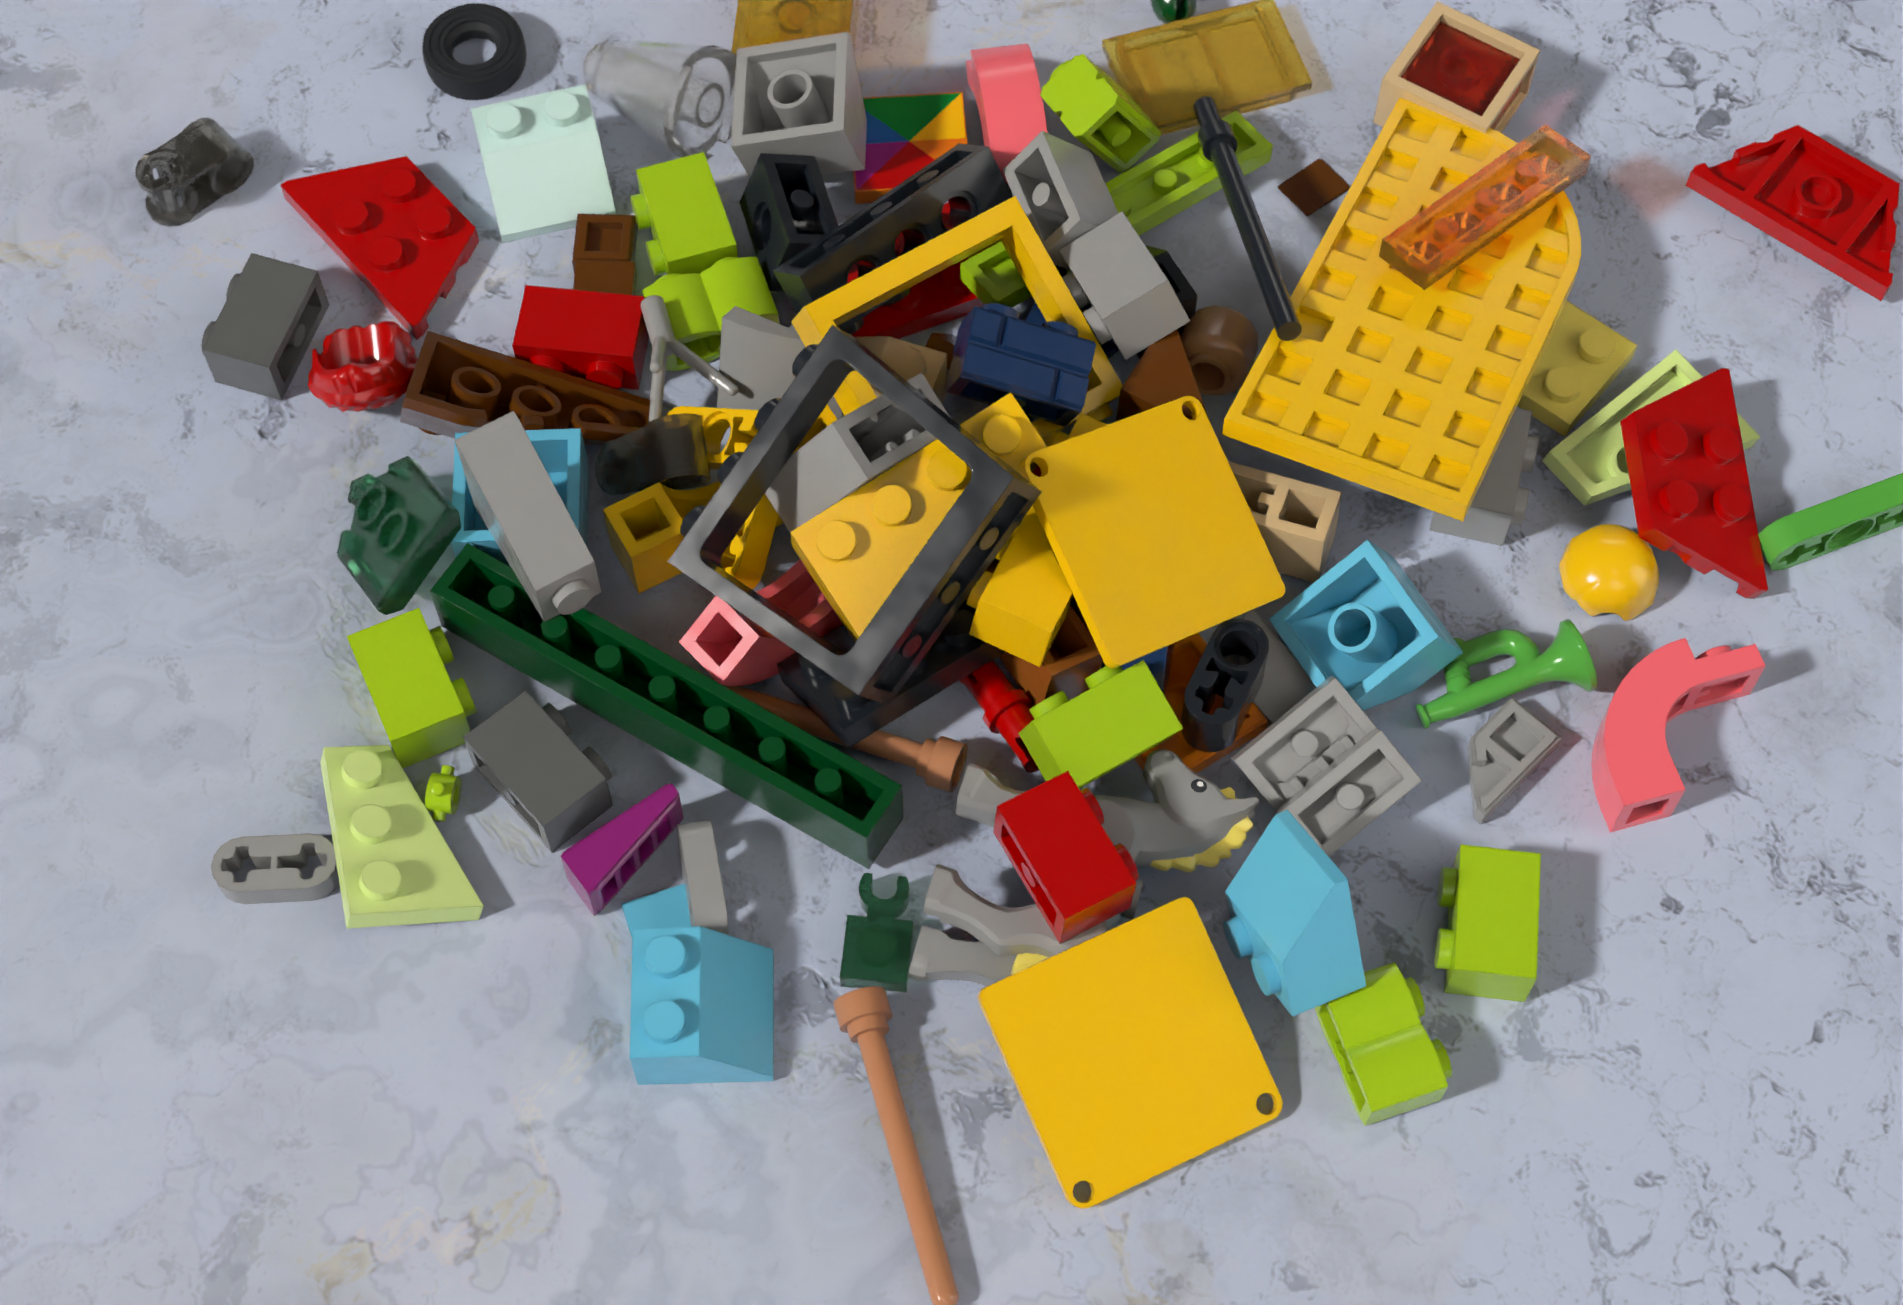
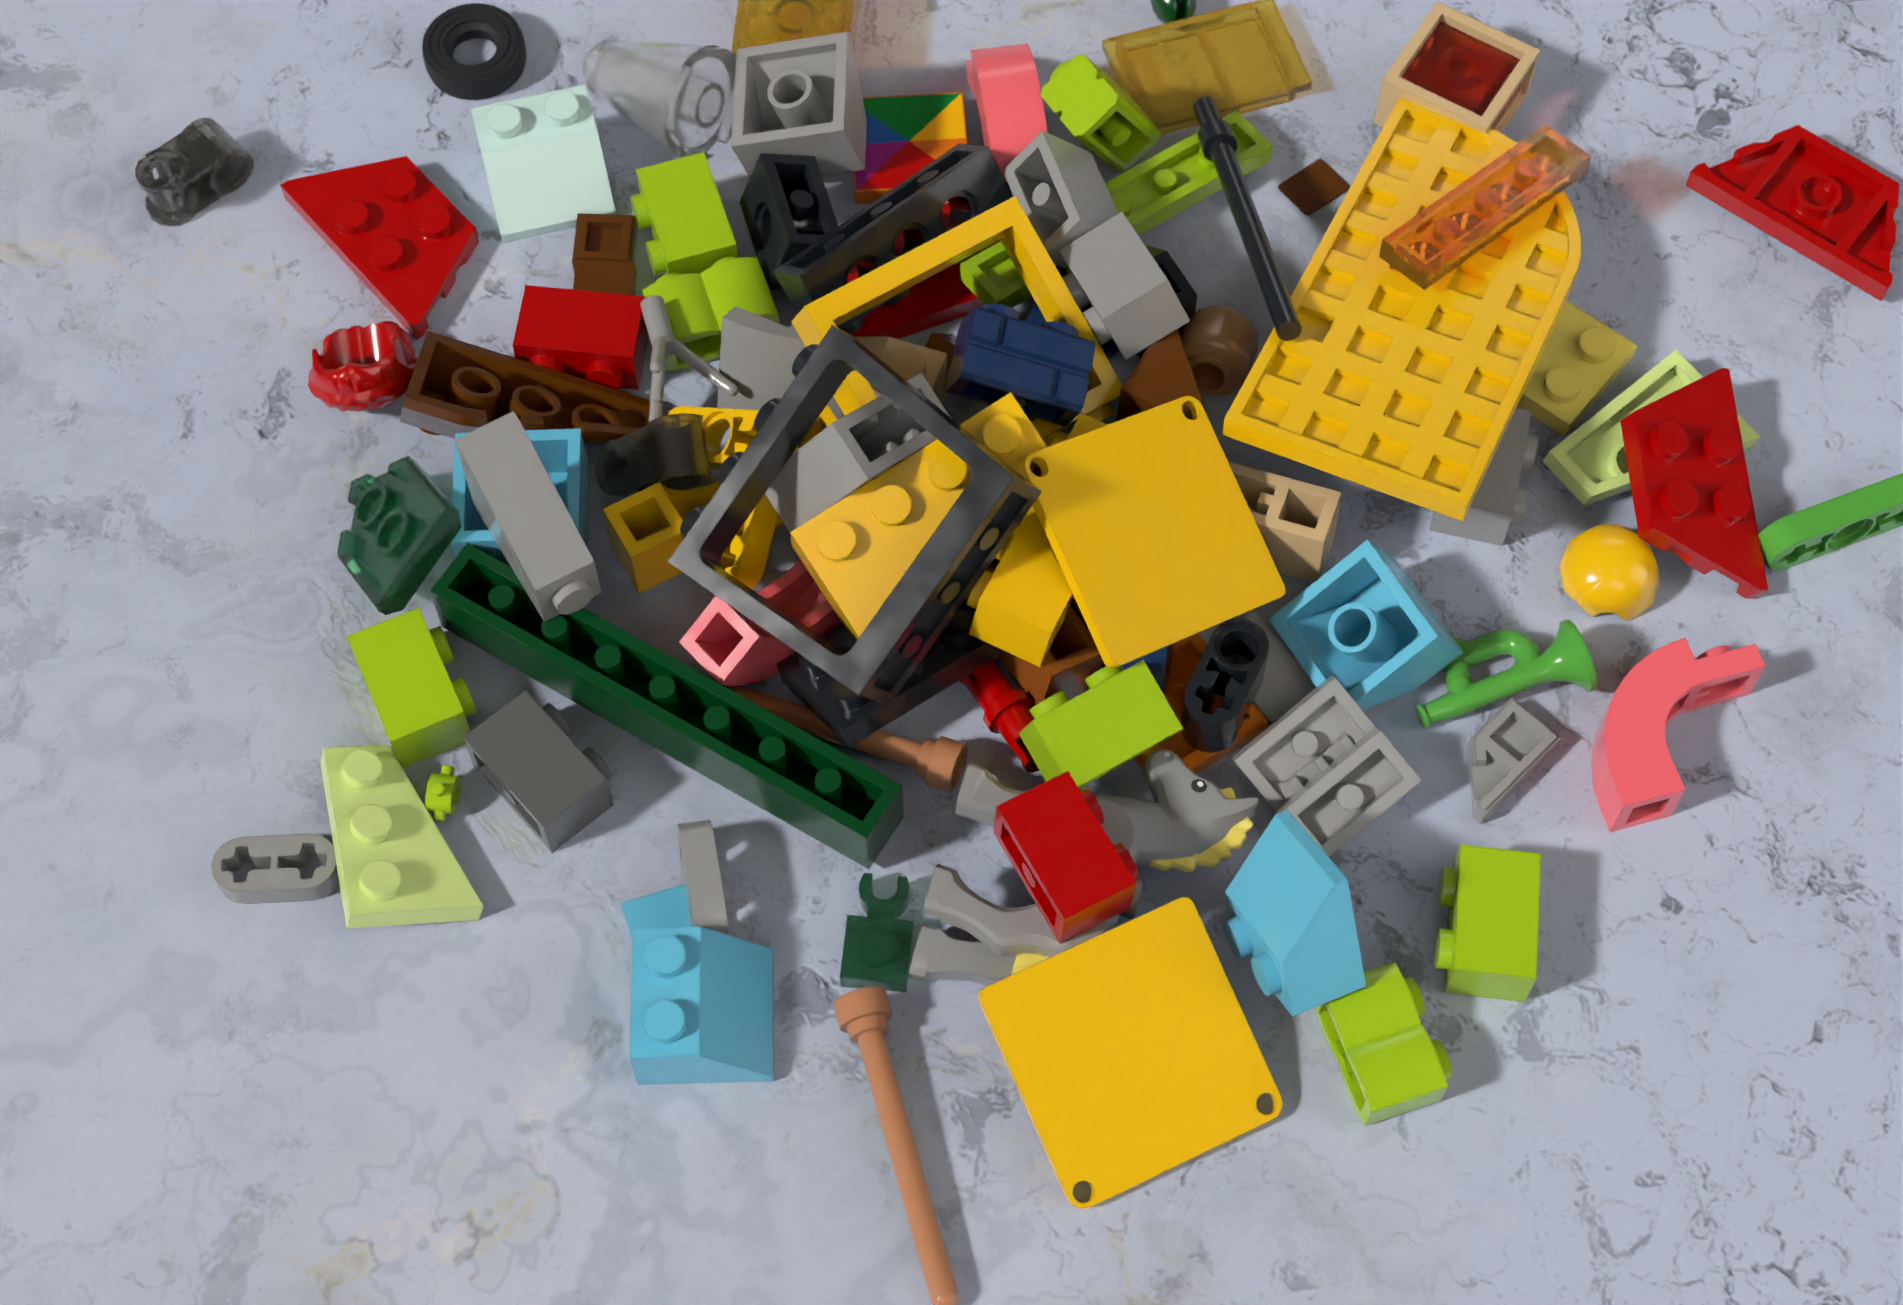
dark grey brick [201,253,329,400] -> none
magenta slope [561,783,684,916] -> none

